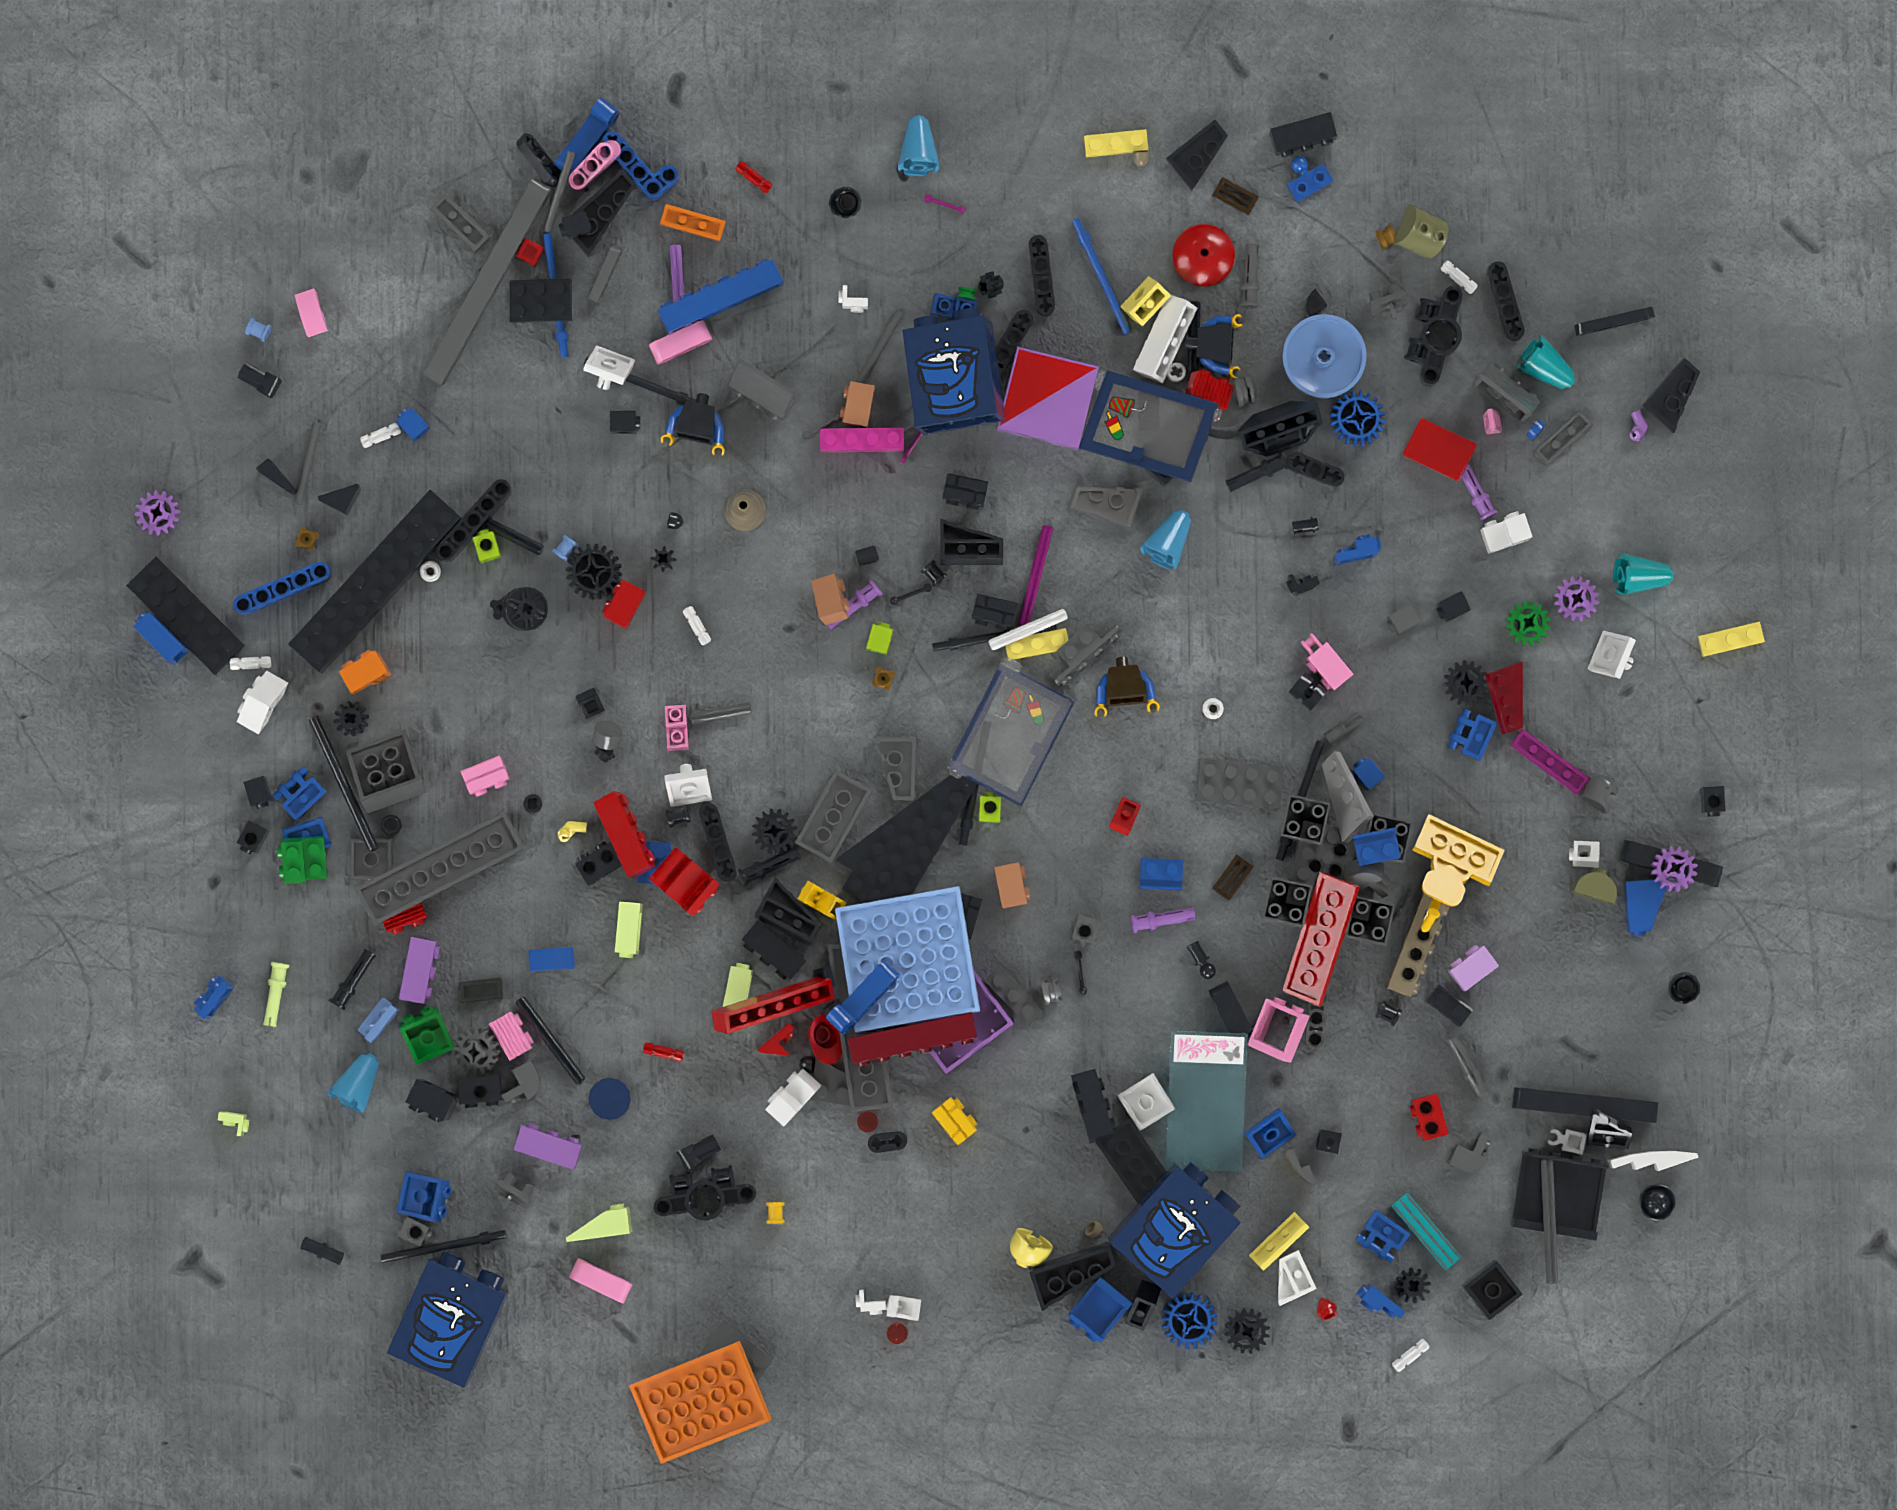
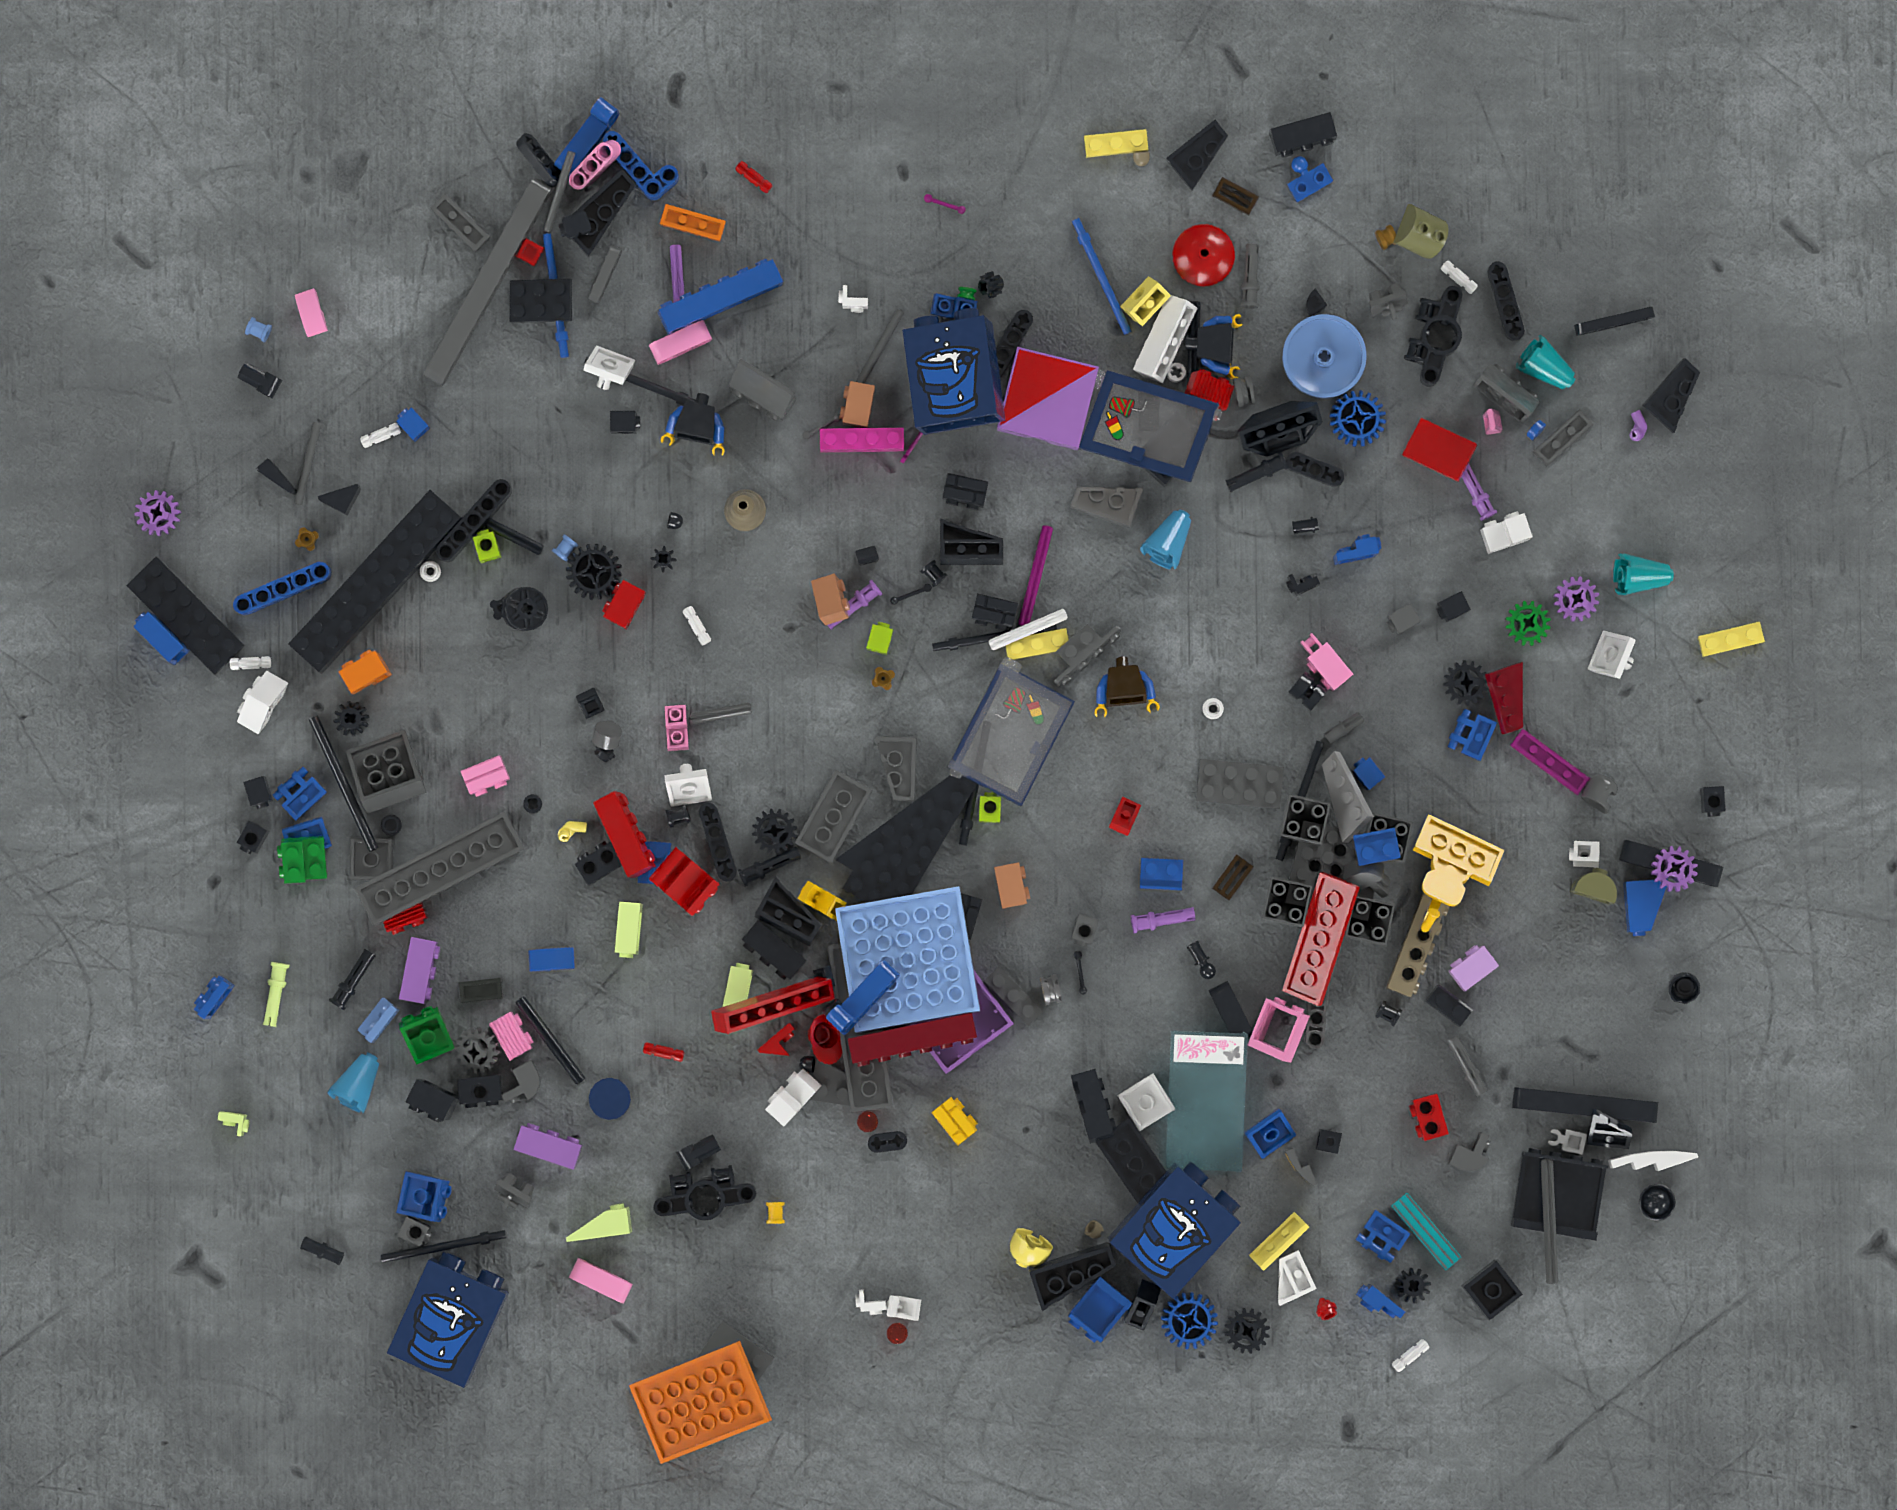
black hair [829,186,862,218] -> none
dark azure cone [898,115,940,176] -> none
black beam [1029,235,1055,317] -> none

